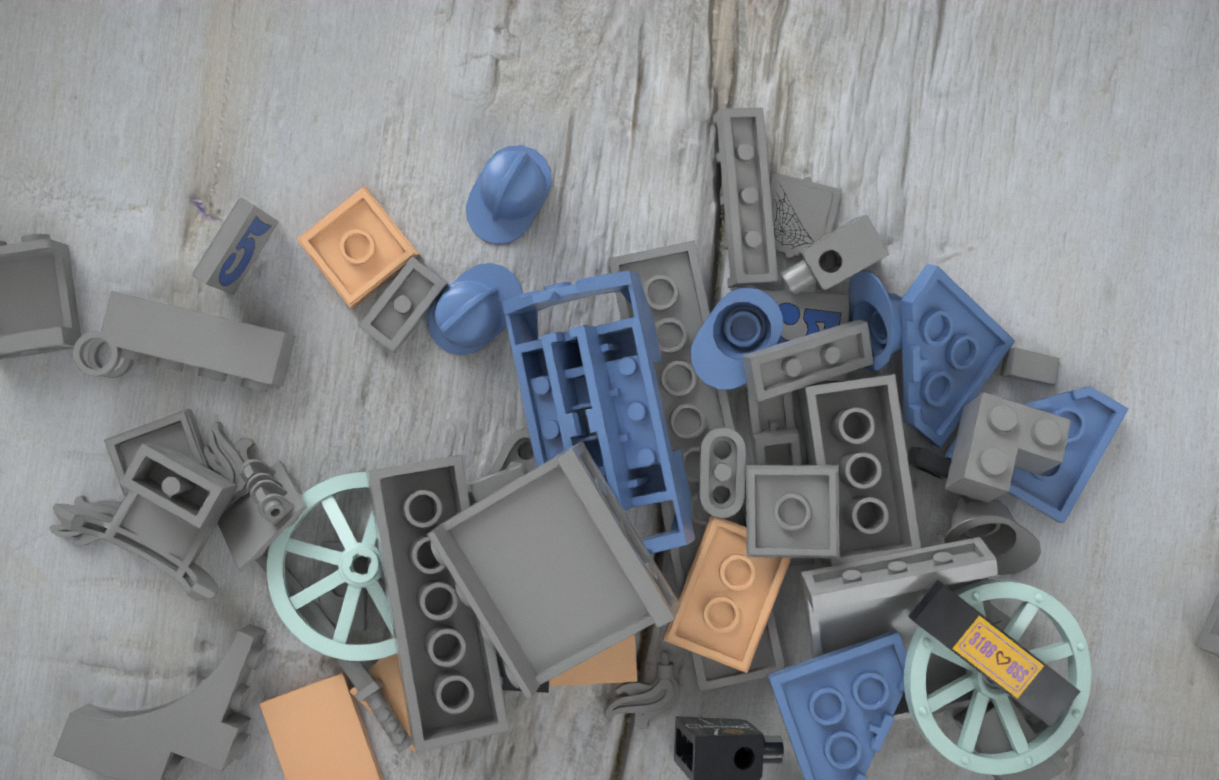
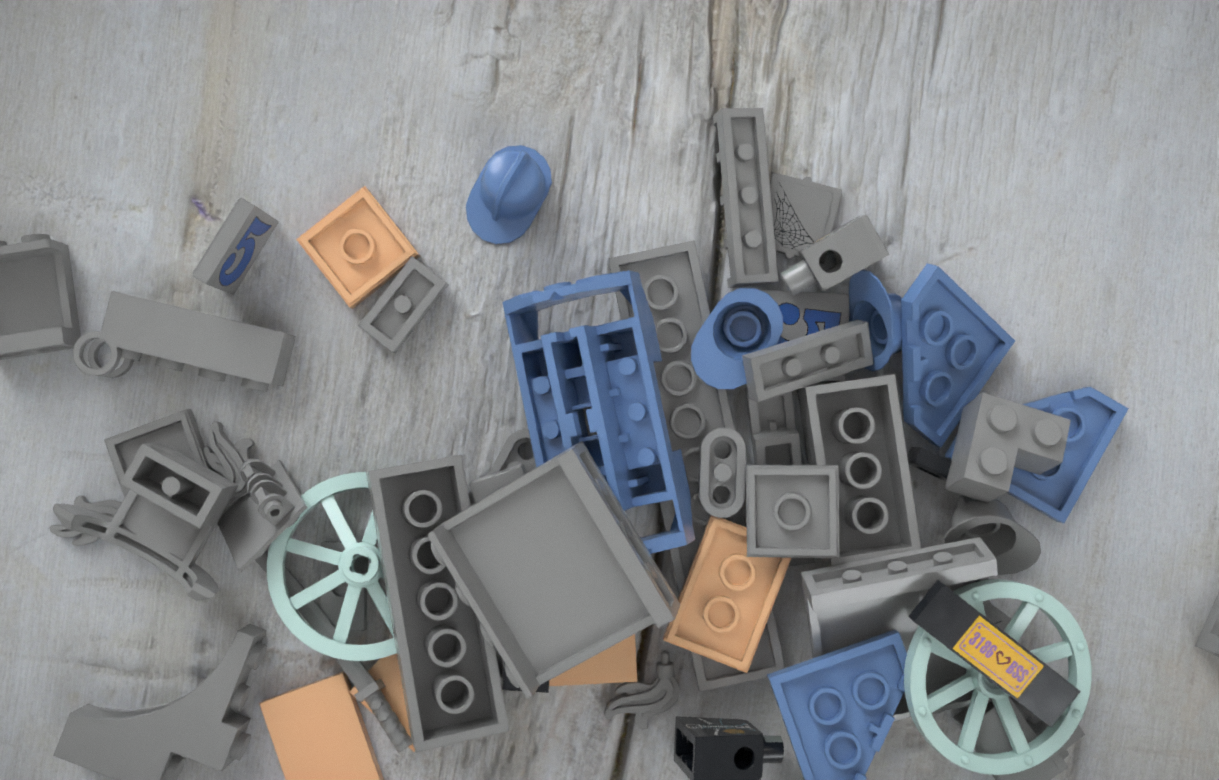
medium blue piece [427,263,522,355] -> none
light grey piece [1000,347,1060,385] -> none

